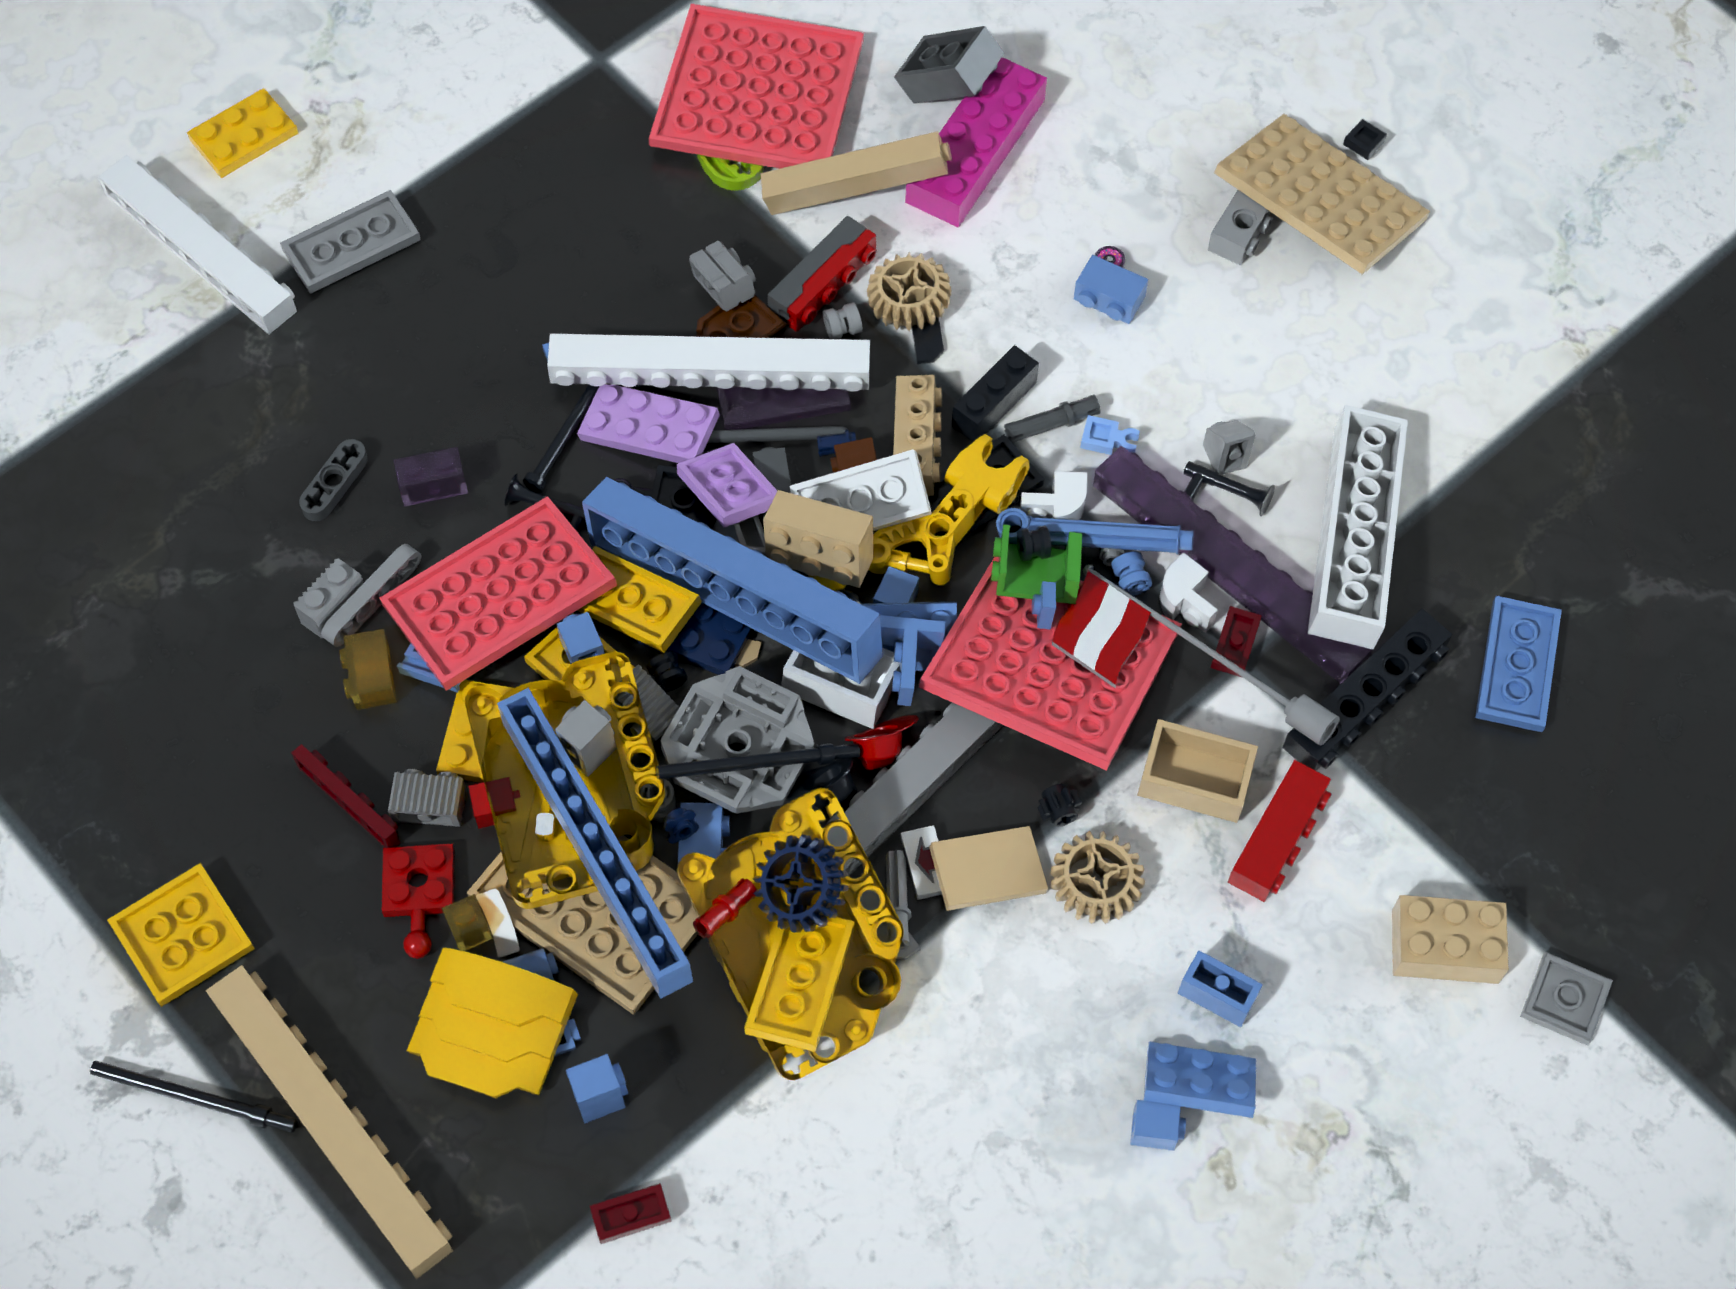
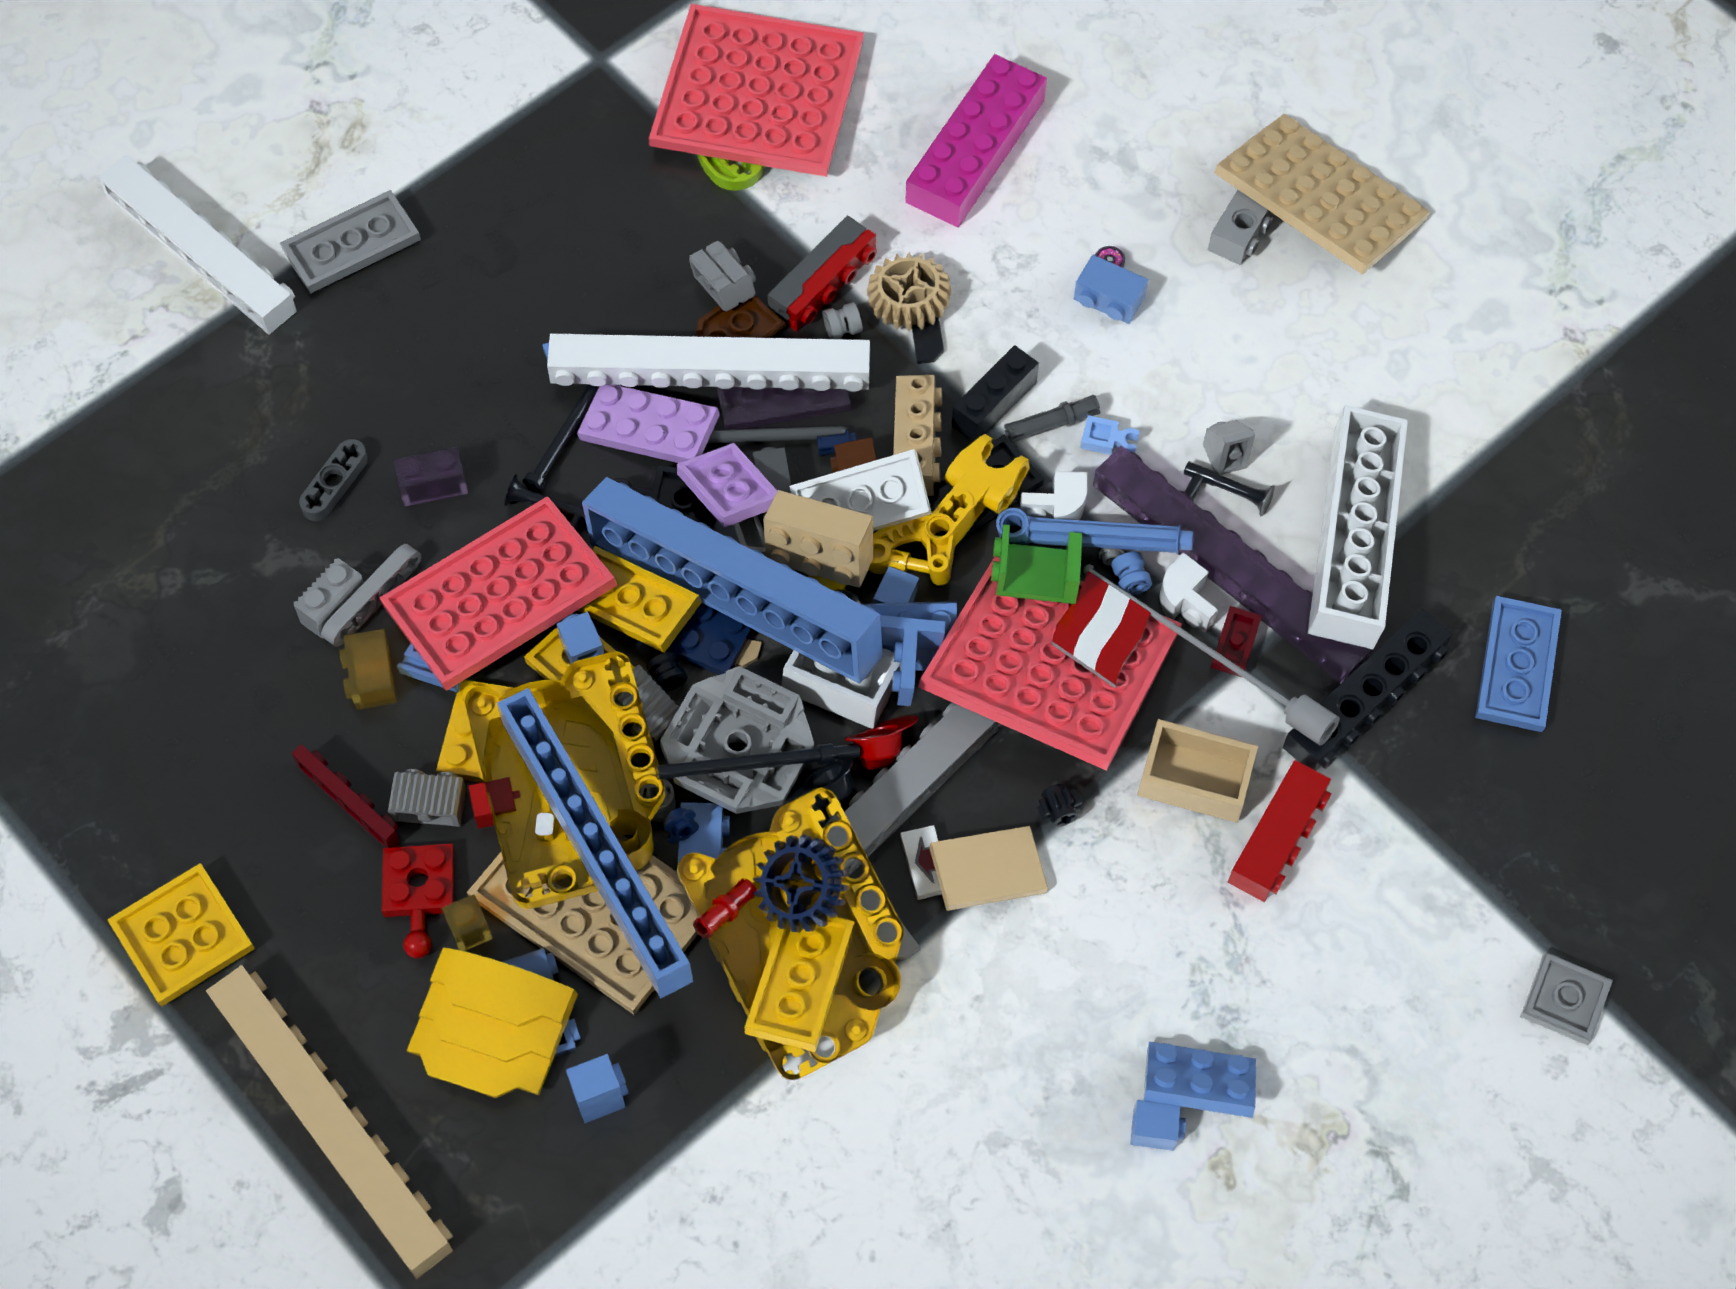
black bar [90,1060,298,1133] -> none
yellow plate [187,88,298,178] -> none
sticker [476,889,519,957] -> none
light grey brick [555,700,617,777] -> none
dark red plate [590,1183,672,1244] -> none
tan brick [761,131,952,215] -> none
light grey axle [886,850,911,950] -> none
dark grey brick [894,26,1004,104] -> none
black wheel [1017,525,1052,561] -> none
medium blue plate [1031,581,1056,630] -> none
tan gear [1050,831,1145,924] -> none
medium blue brick [1178,950,1263,1027] -> none
black plate [1343,119,1387,160] -> none
tan brick [1392,895,1508,984] -> none

